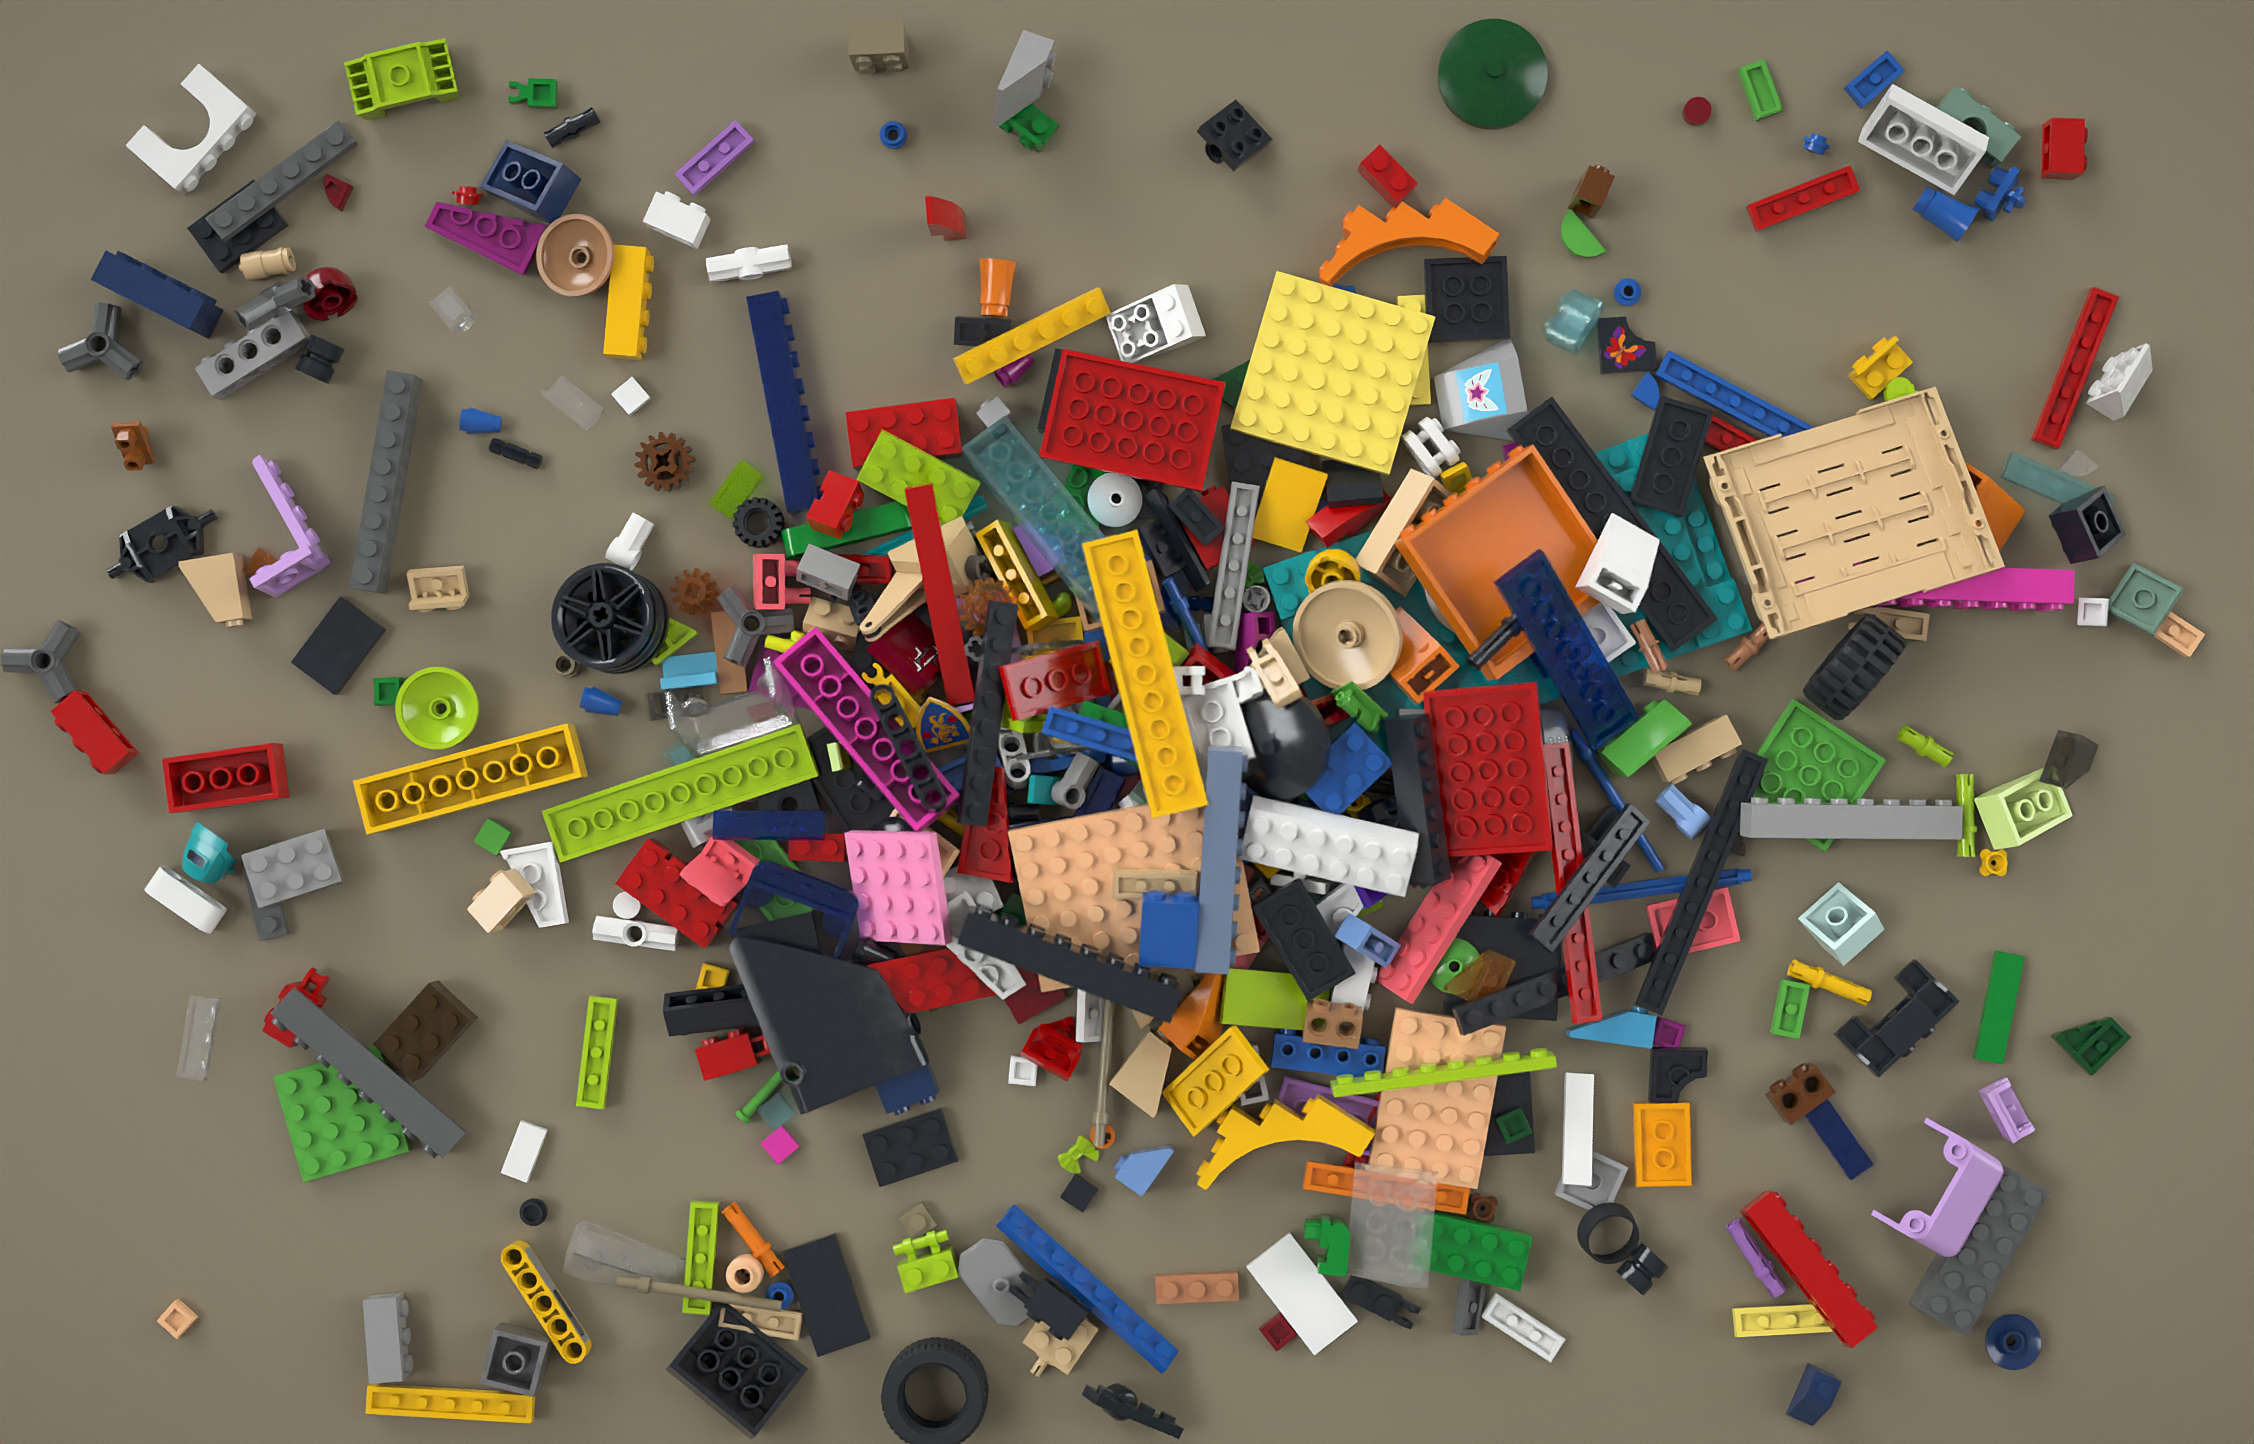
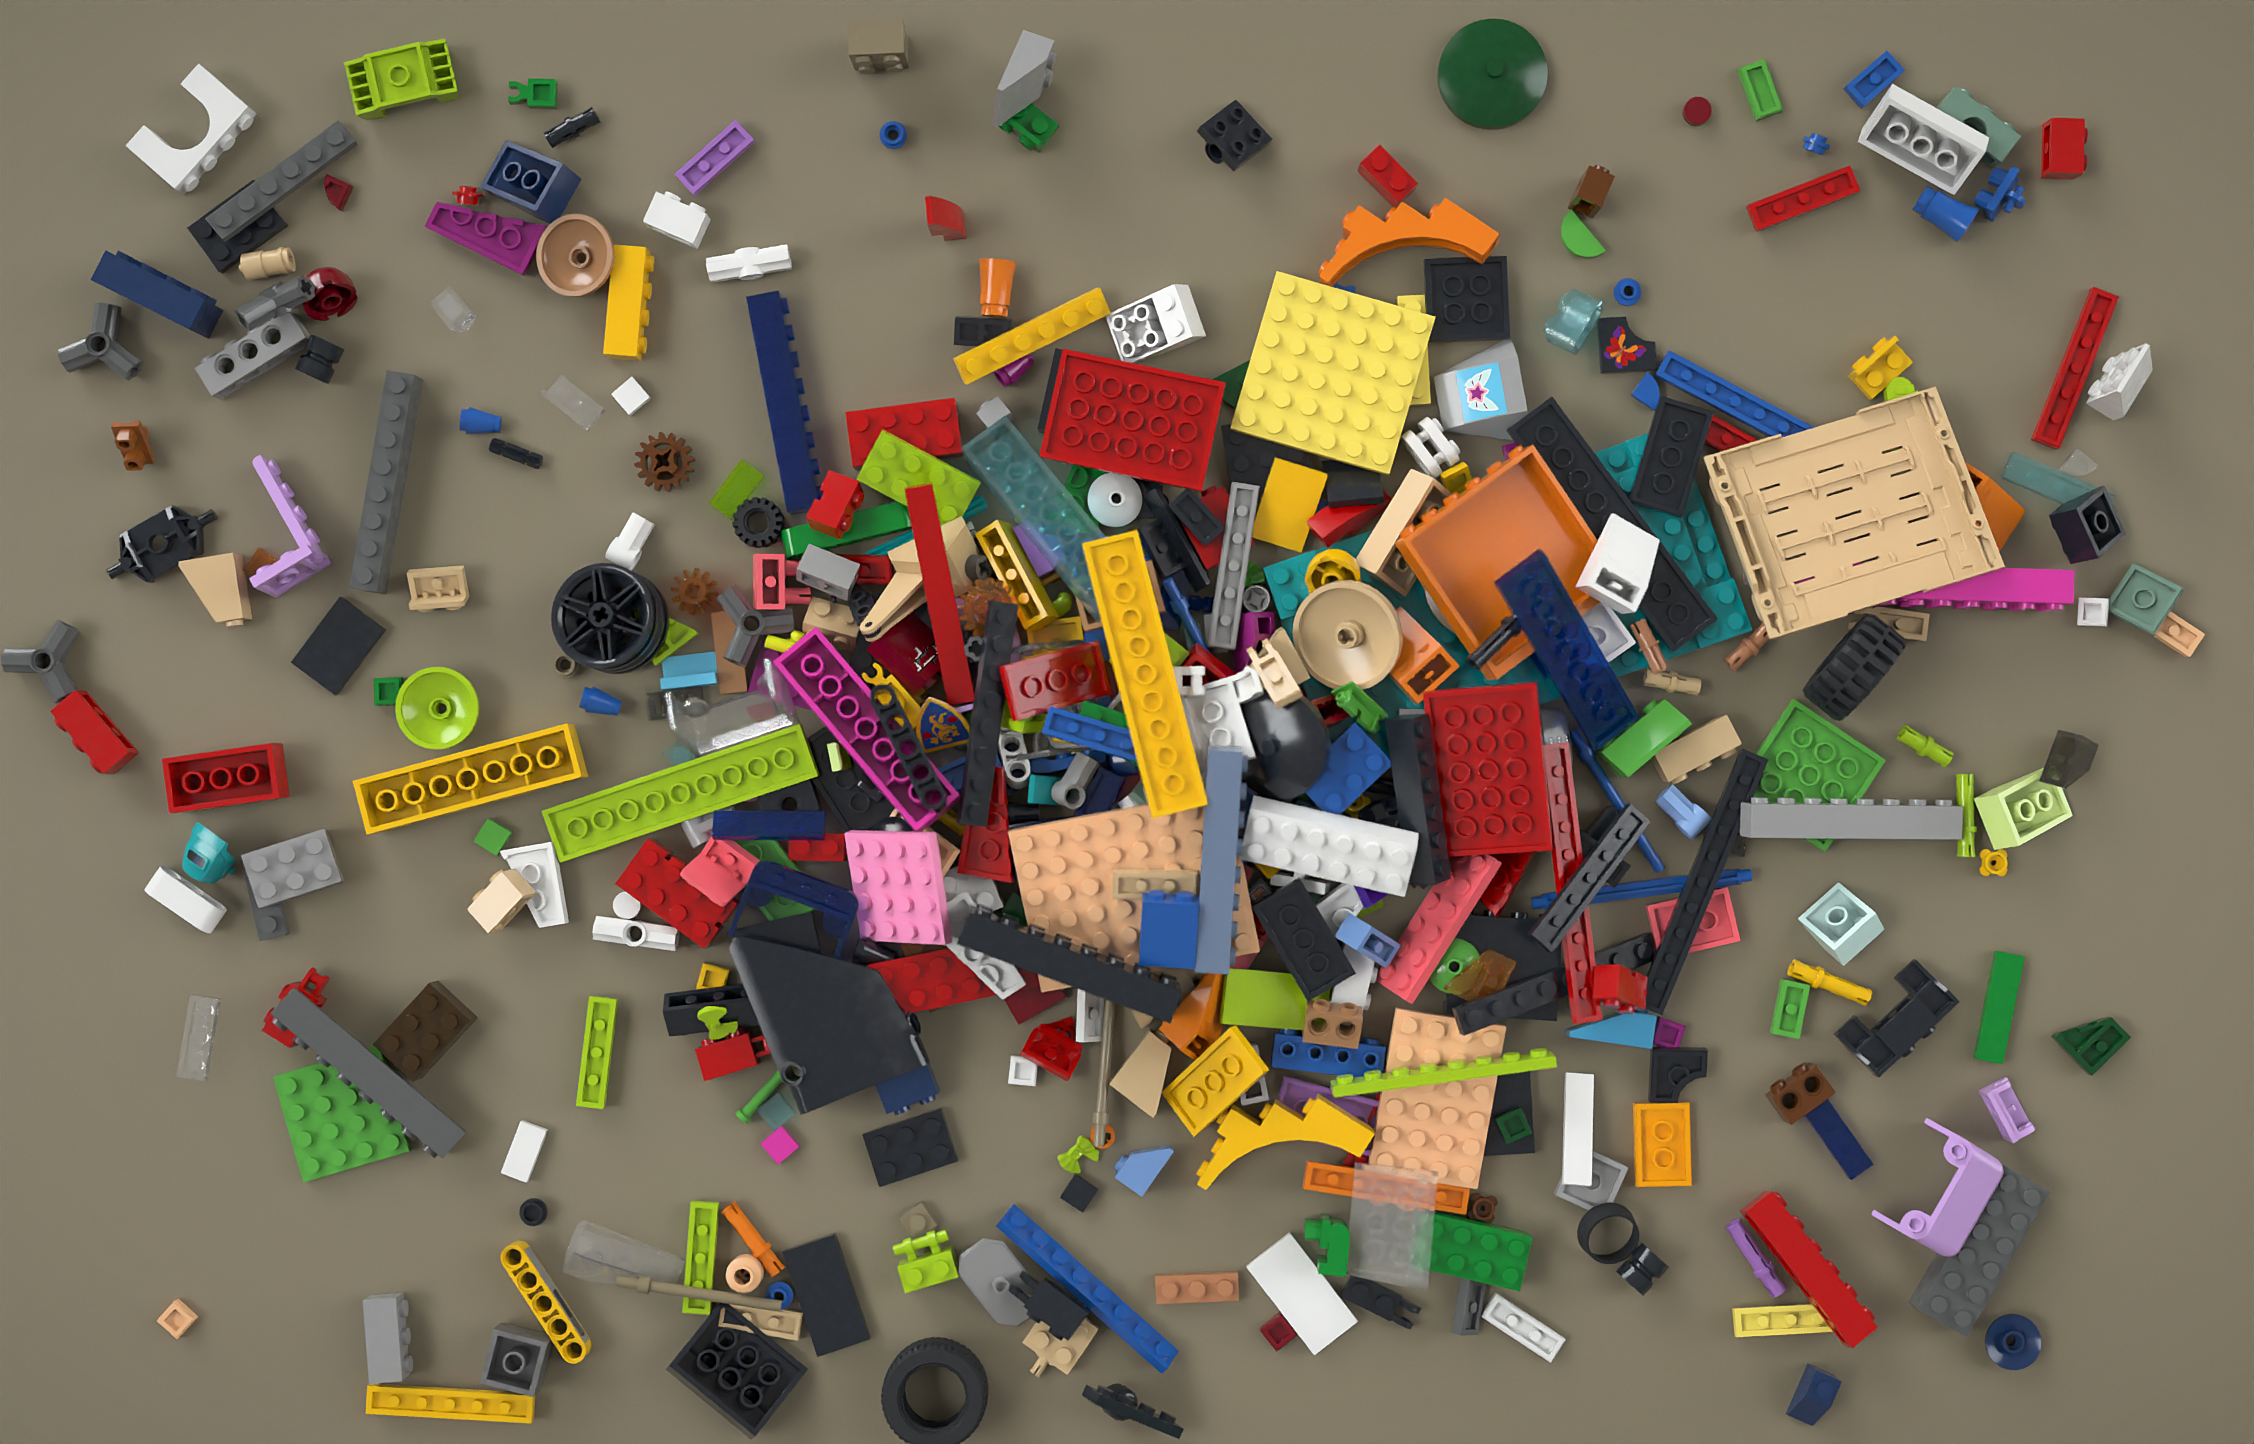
none -> lime piece [698,1006,738,1040]
none -> red brick [1592,964,1648,1014]

